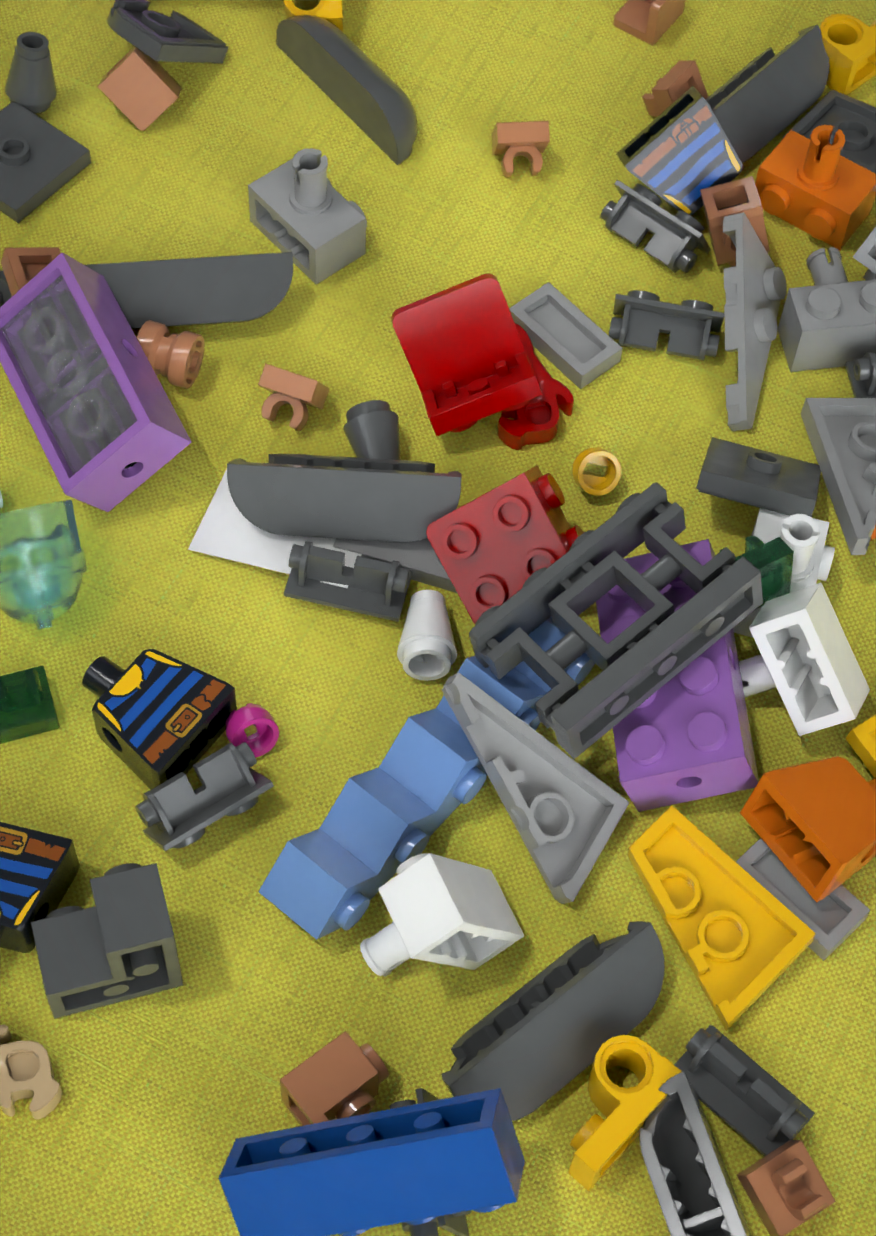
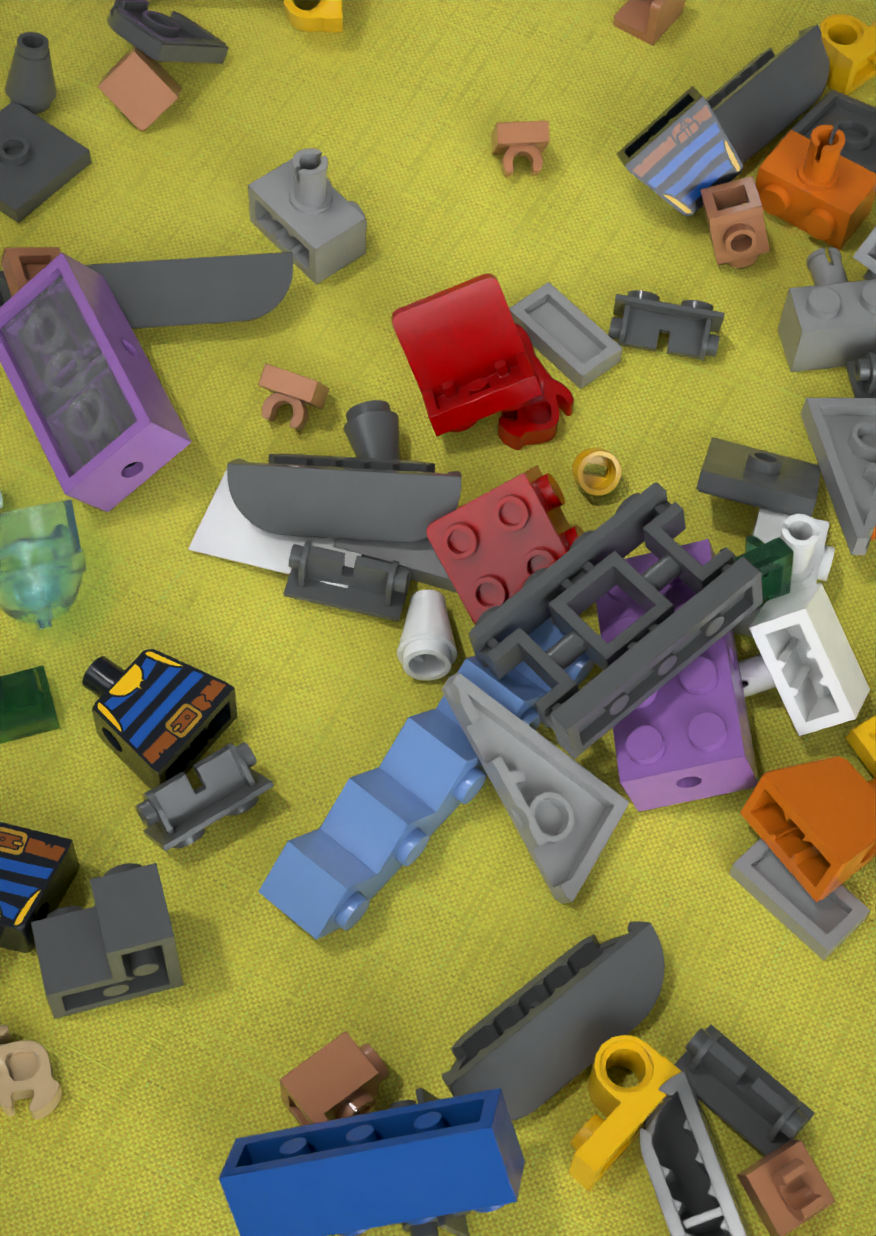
nougat wheel [137,320,205,389] -> none
dark pink hinge [226,703,279,758] -> none
dark grey brick [276,15,418,165] -> none
white brick [360,853,524,977] -> none
dark grey hinge [601,180,710,273] -> none
yellow wing [628,806,816,1031] -> none
nougat tile [642,60,708,116] -> none
light grey wing [723,213,787,431] -> none

